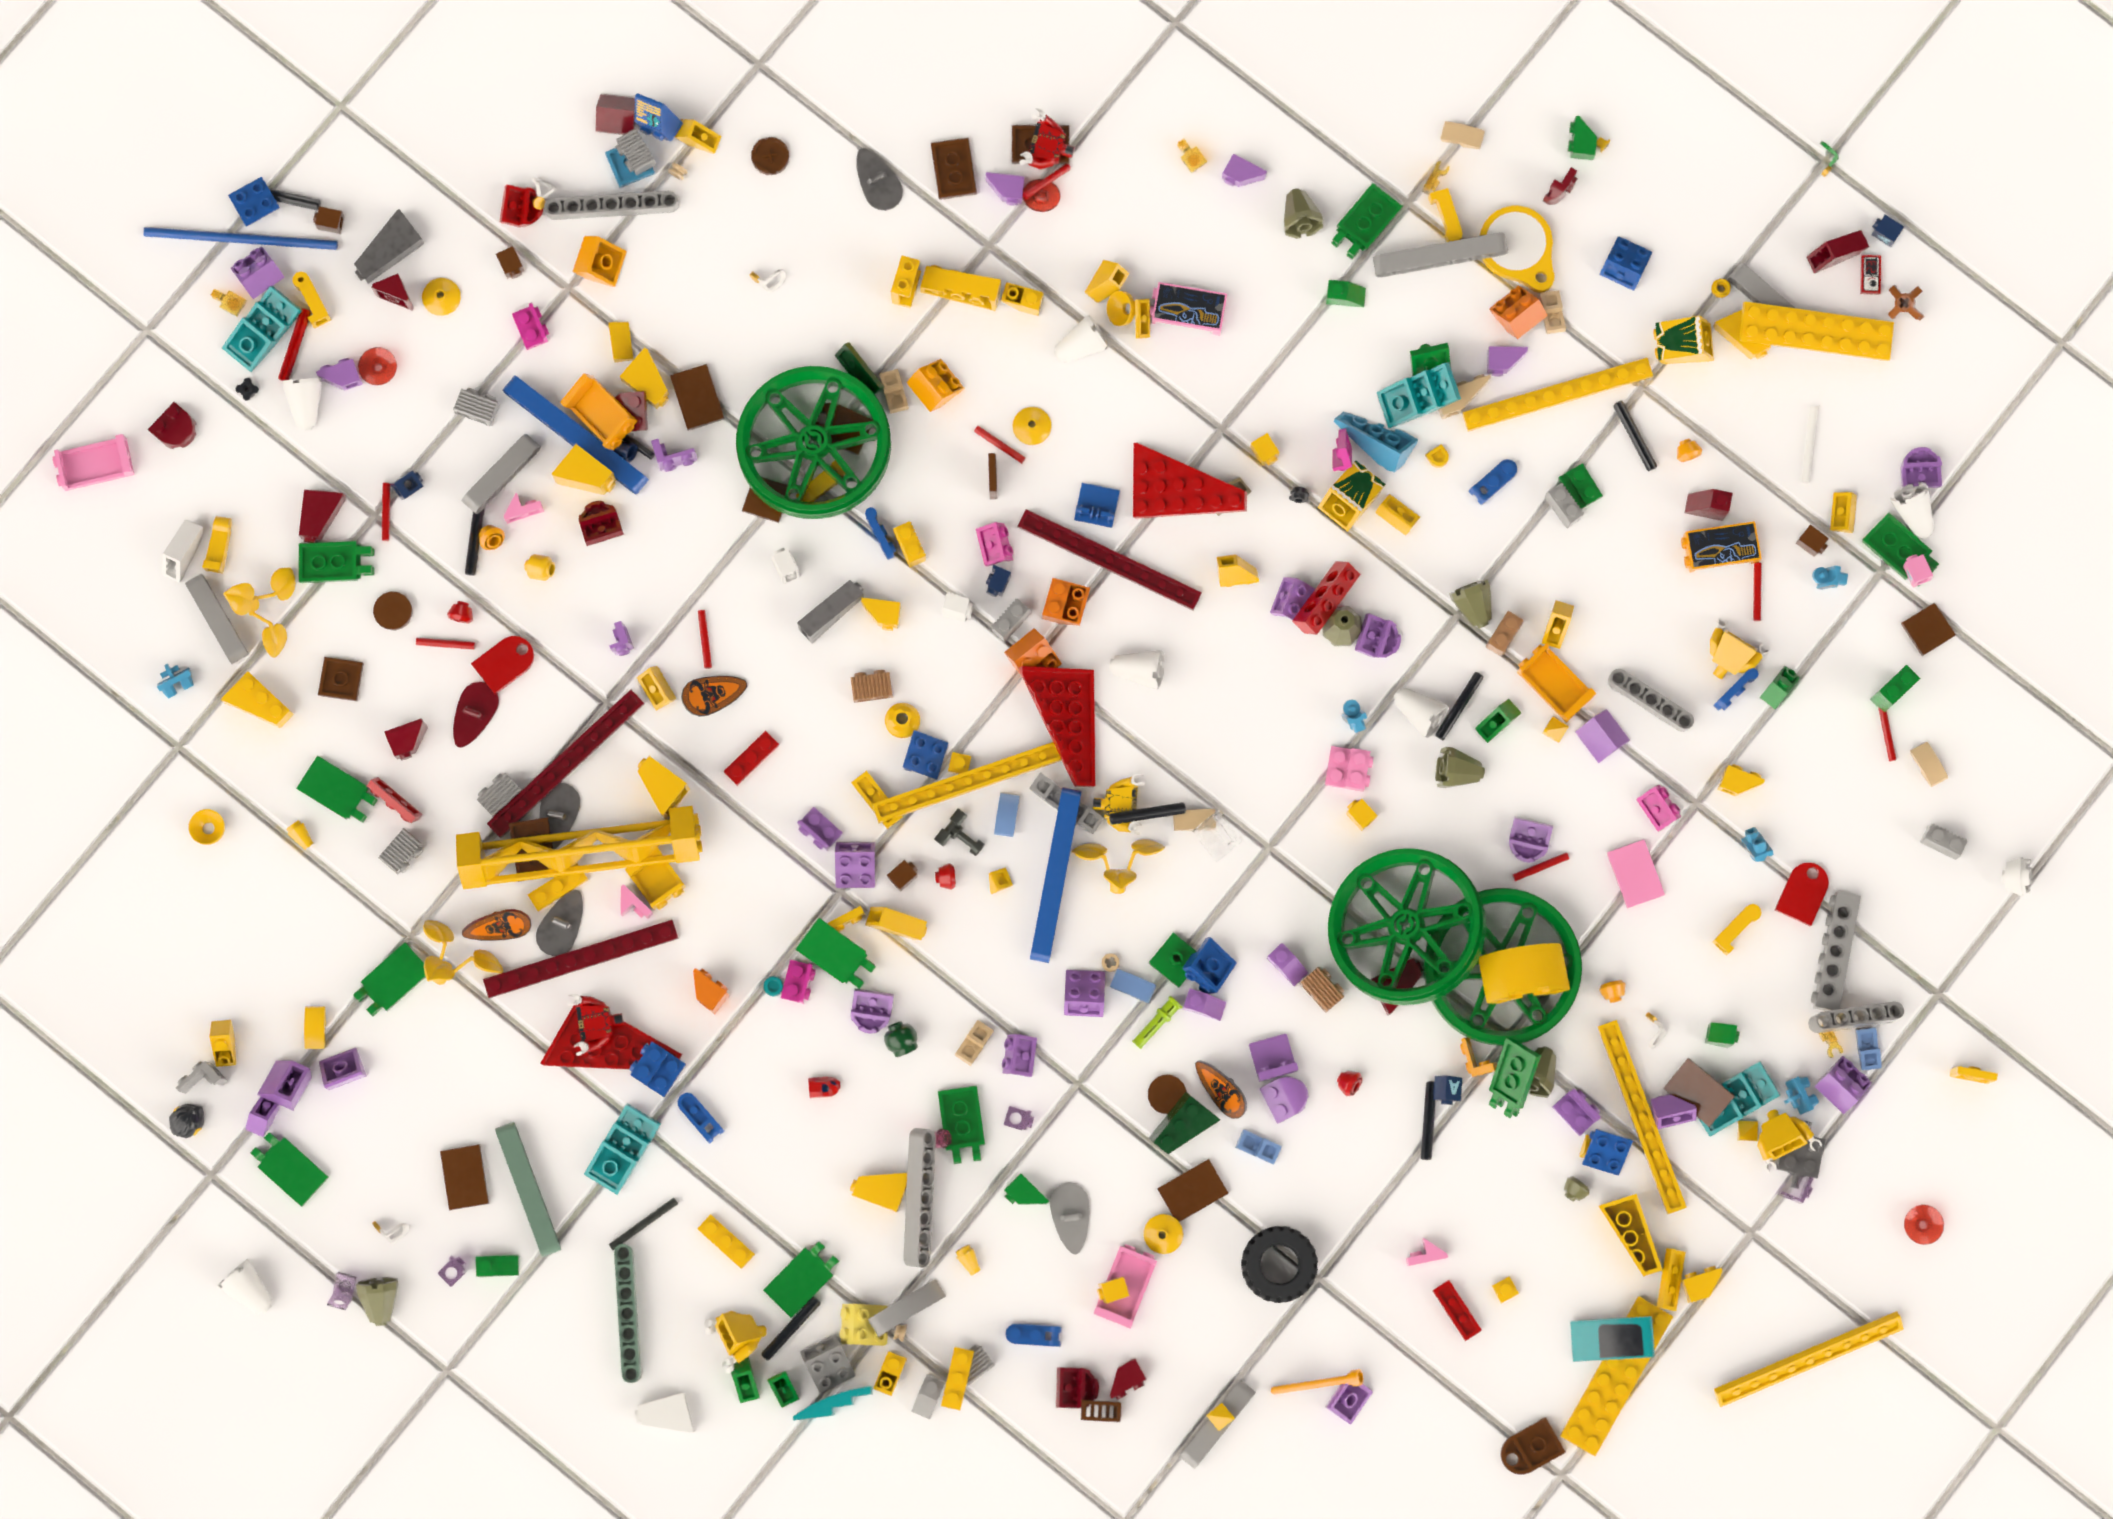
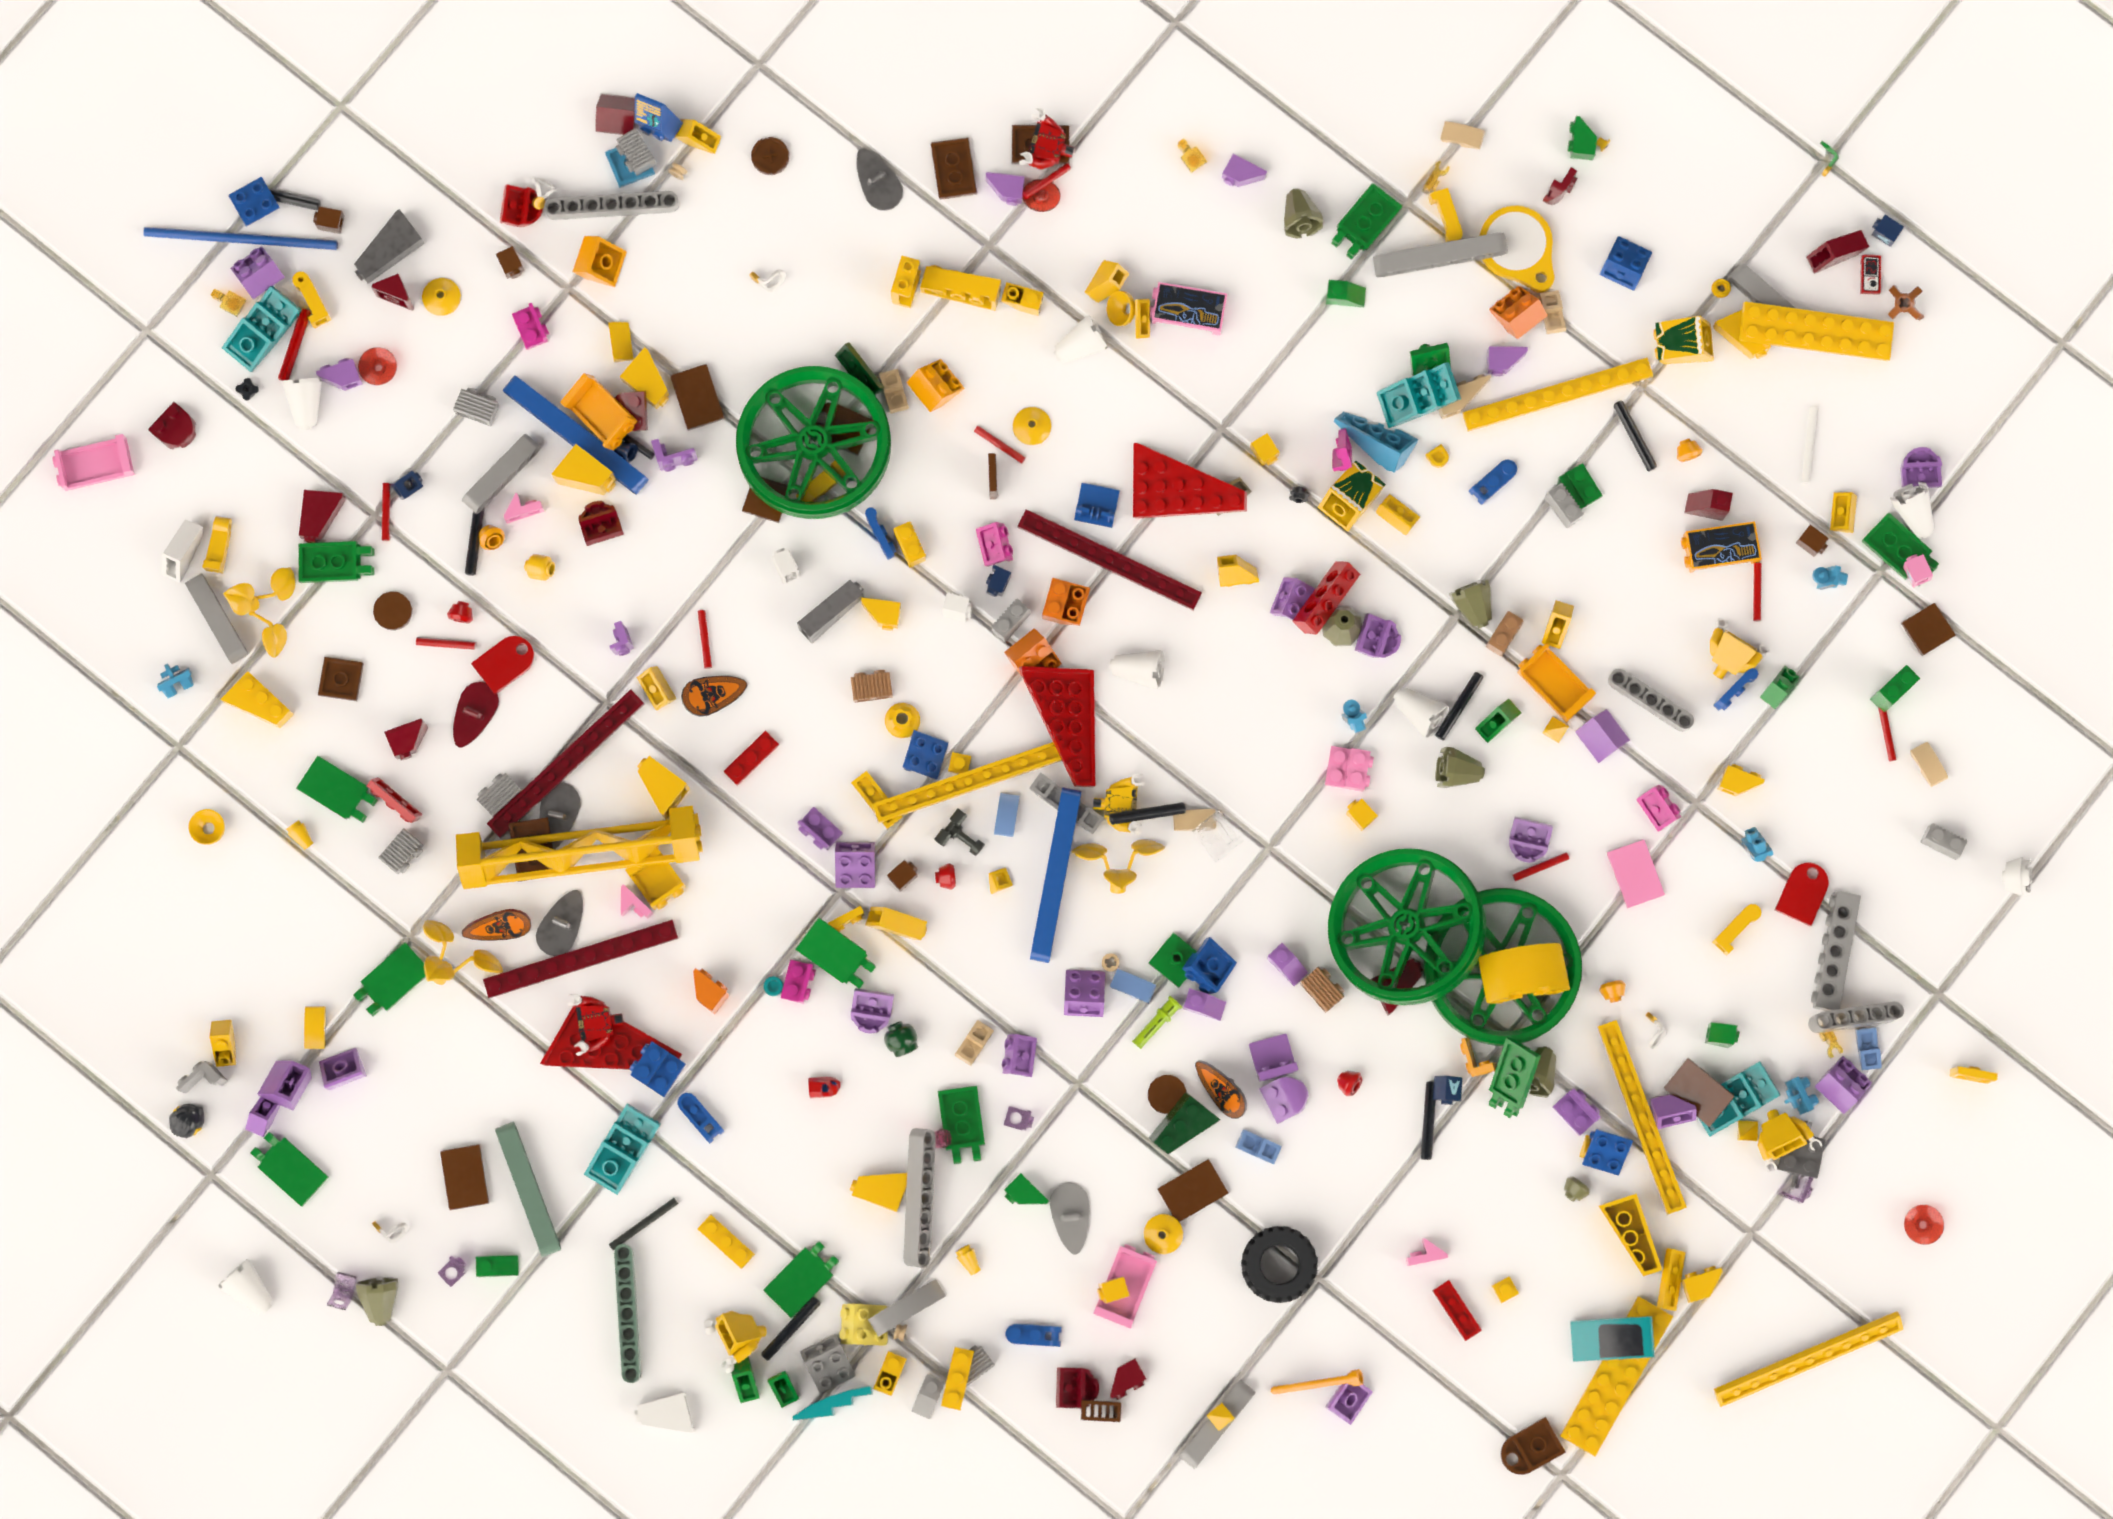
yellow plate [527,863,588,912] -> none

